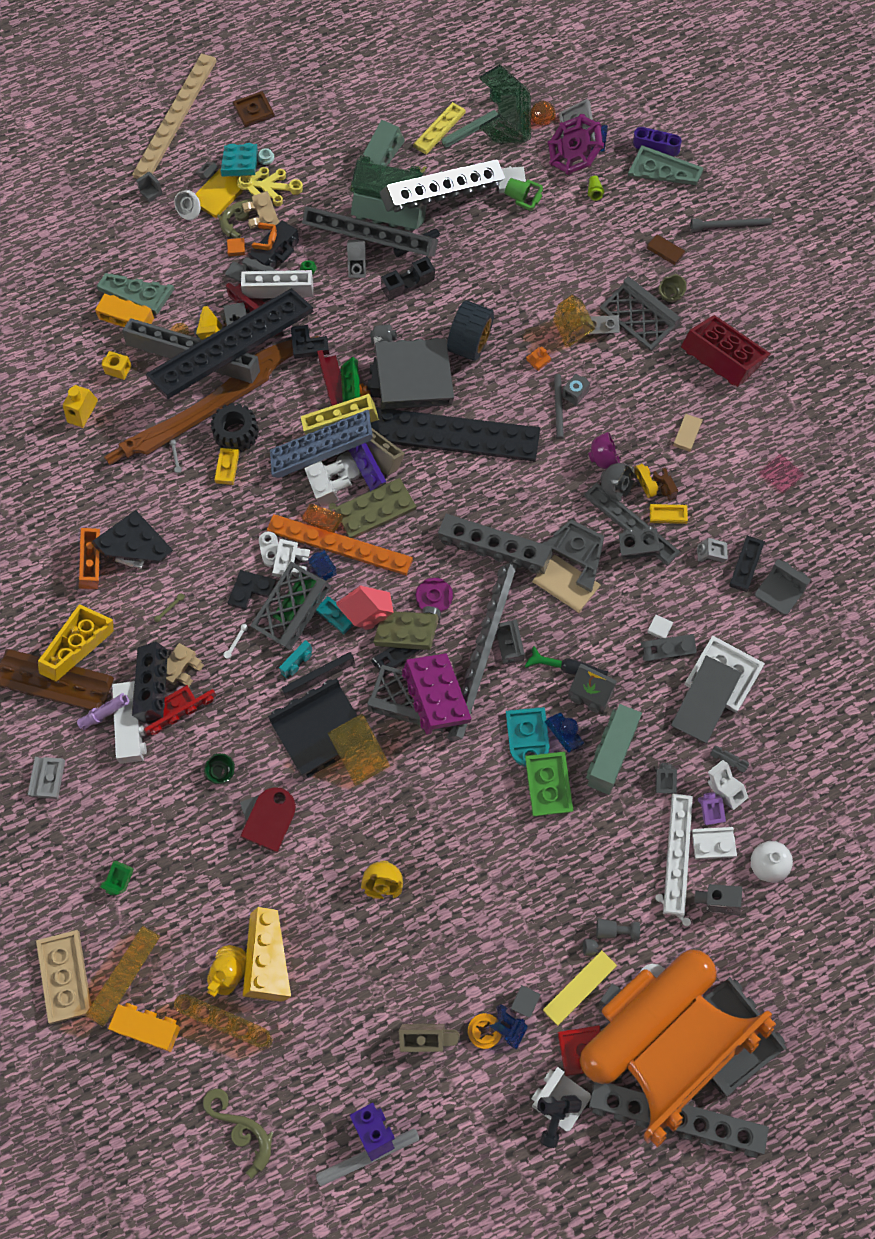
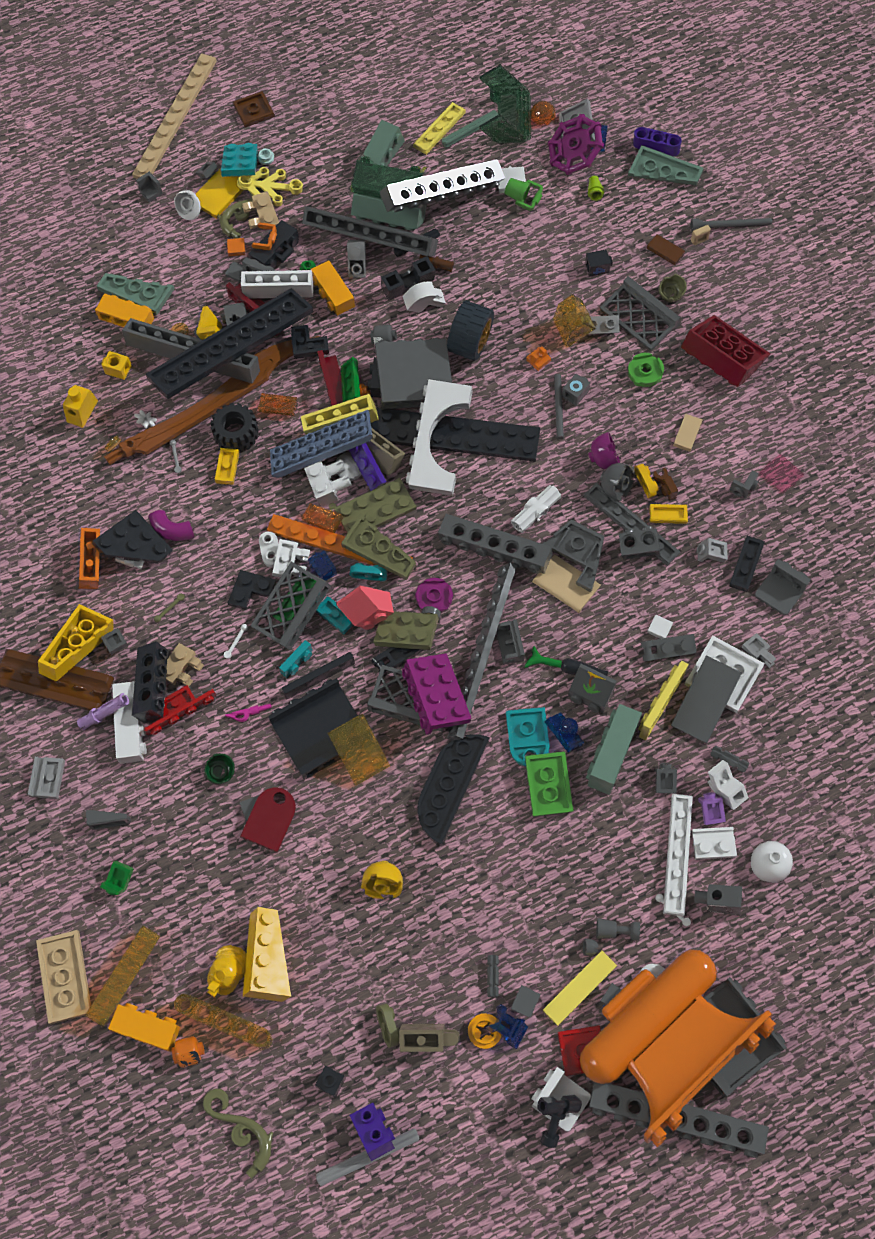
none -> dark grey slope [86,810,131,830]
none -> dark grey tile [101,628,128,655]
none -> clear yellow tile [104,435,121,453]
none -> white plant [134,410,157,428]
none -> magenta cylinder [148,510,195,542]
none -> orange head [171,1036,205,1068]
none -> dark pink hand [225,703,272,722]
none -> clear orange plate [258,393,297,416]
none -> light orange brick [311,261,355,316]
none -> black brick [315,1065,346,1098]
none -> olive wing [341,514,416,580]
none -> teal plate [349,563,388,581]
none -> olive plate [376,1003,399,1048]
none -> white brick [403,282,446,313]
none -> white arch [406,379,473,496]
none -> black plate [417,734,490,846]
none -> reddish brown pin [419,254,454,273]
none -> dark grey axle [487,955,499,998]
none -> white piece [511,485,561,533]
none -> black brick [585,249,613,277]
none -> bright green plate [628,353,664,387]
none -> light yellow plate [638,660,689,741]
none -> tan tile [691,225,711,245]
none -> dark grey bracket [729,470,759,498]
none -> light grey plate [742,633,776,668]

